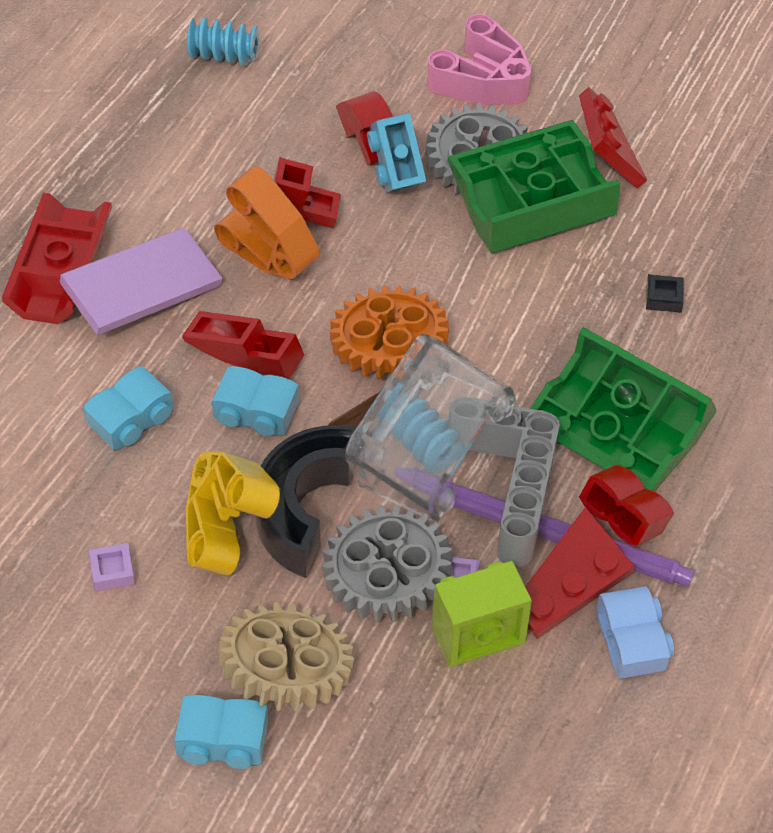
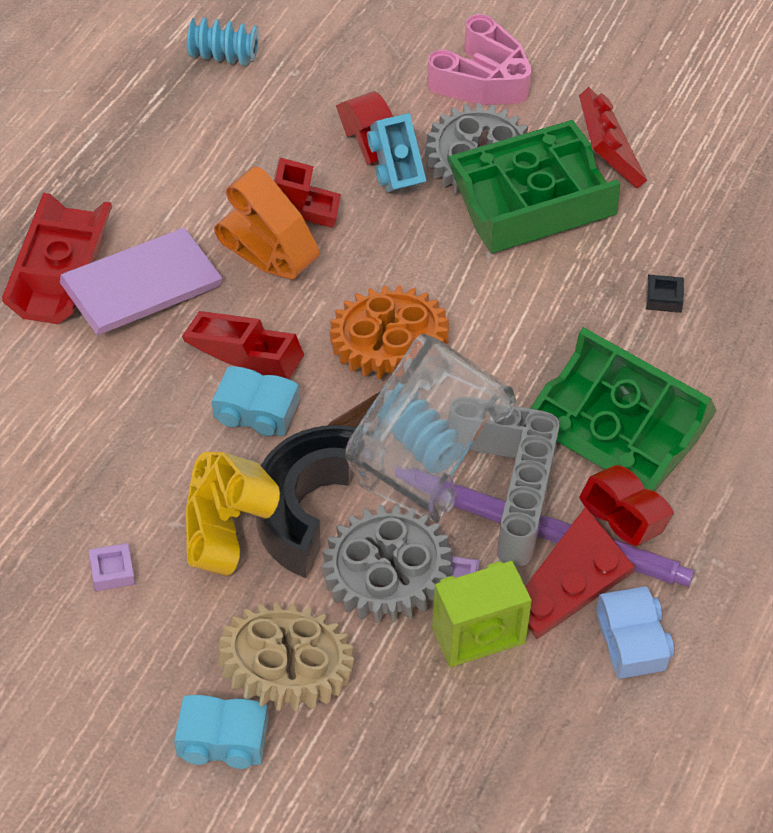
medium azure brick [83,366,174,451] -> none

